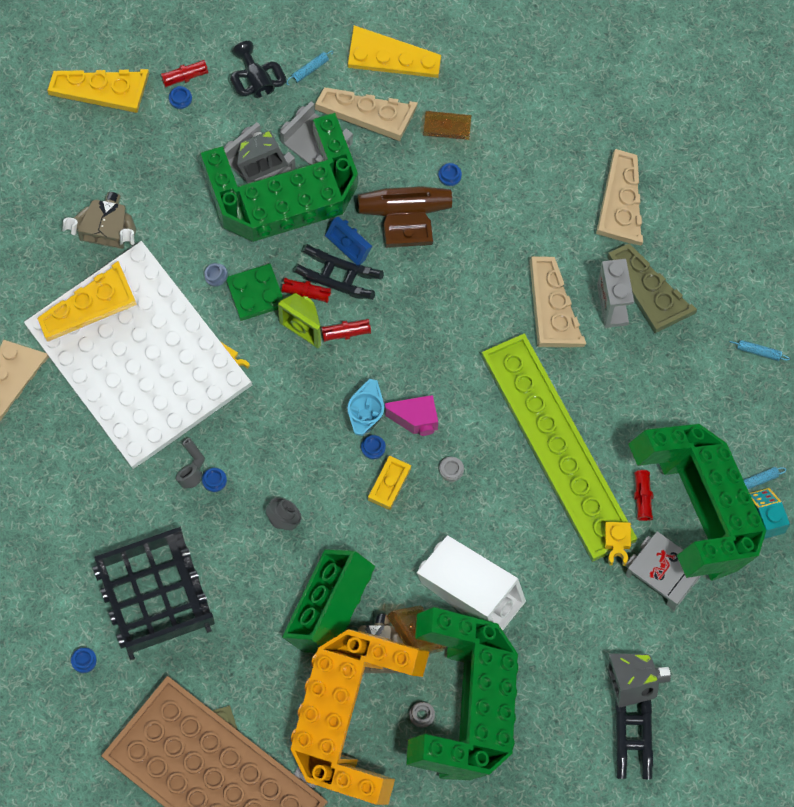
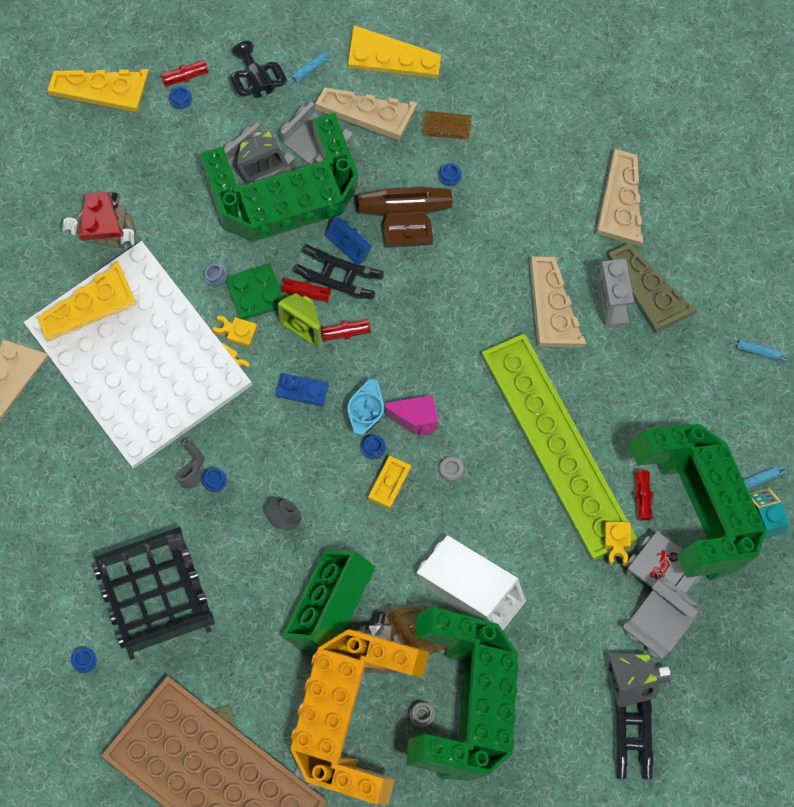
none -> red wing [79,192,124,240]
none -> yellow plate [212,316,257,348]
none -> blue plate [276,373,329,407]
none -> light grey panel [623,577,703,659]

